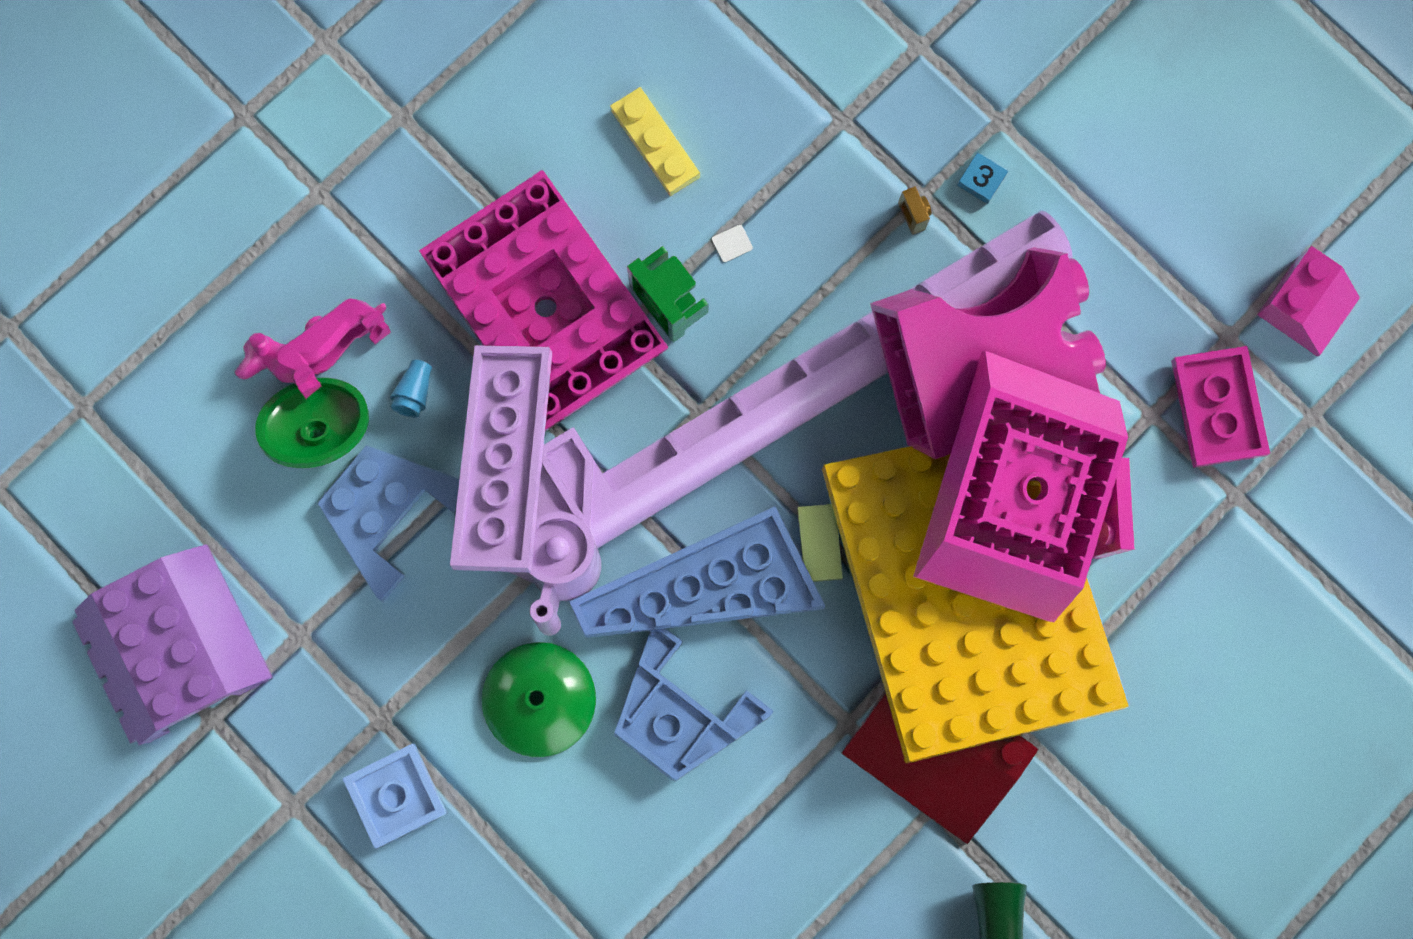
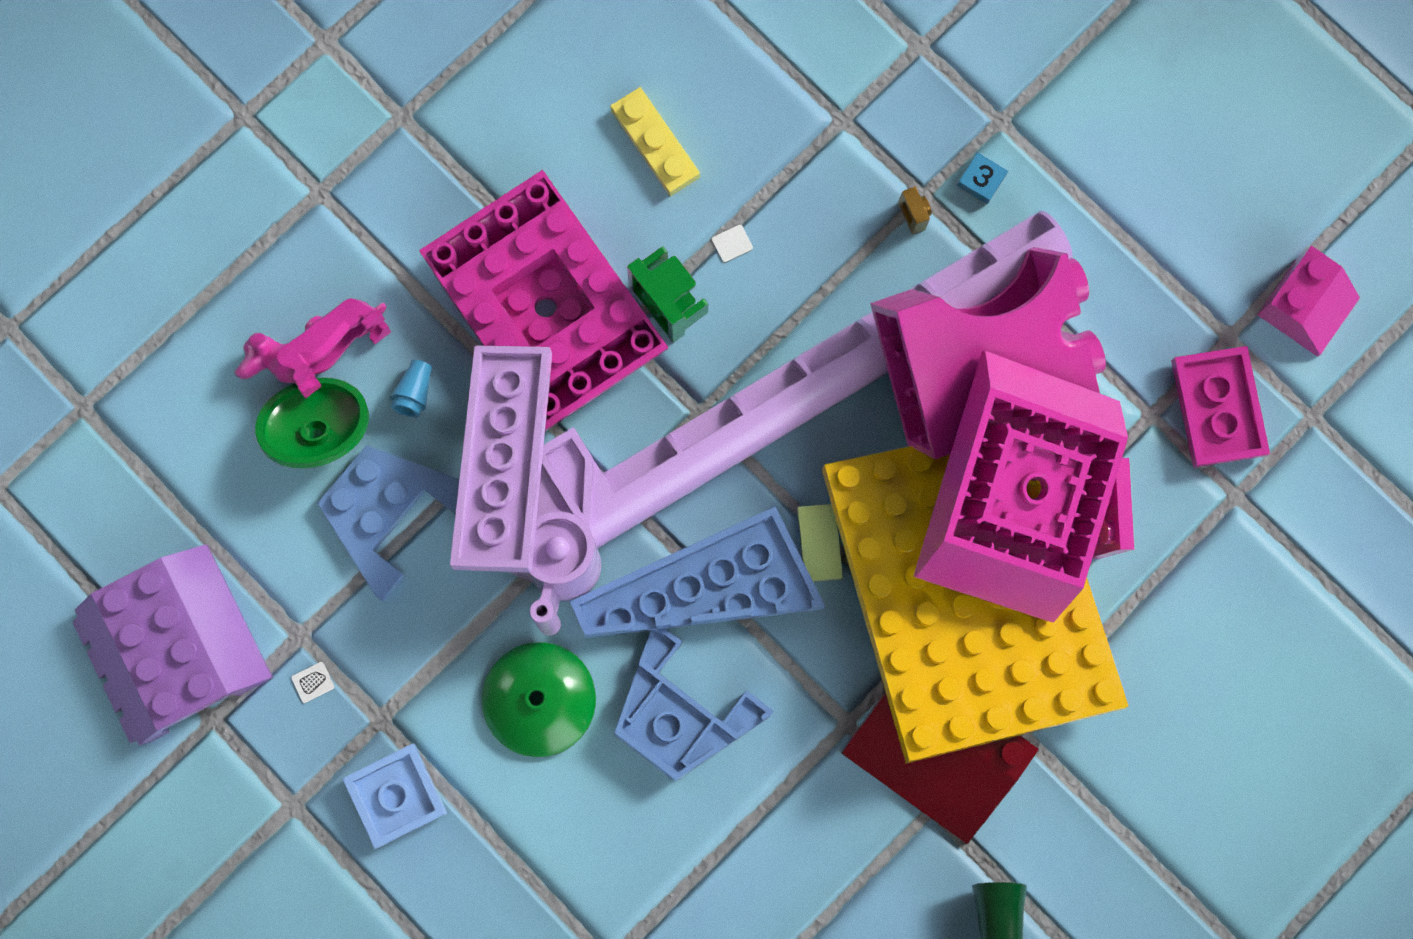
none -> white sticker [292,662,334,703]

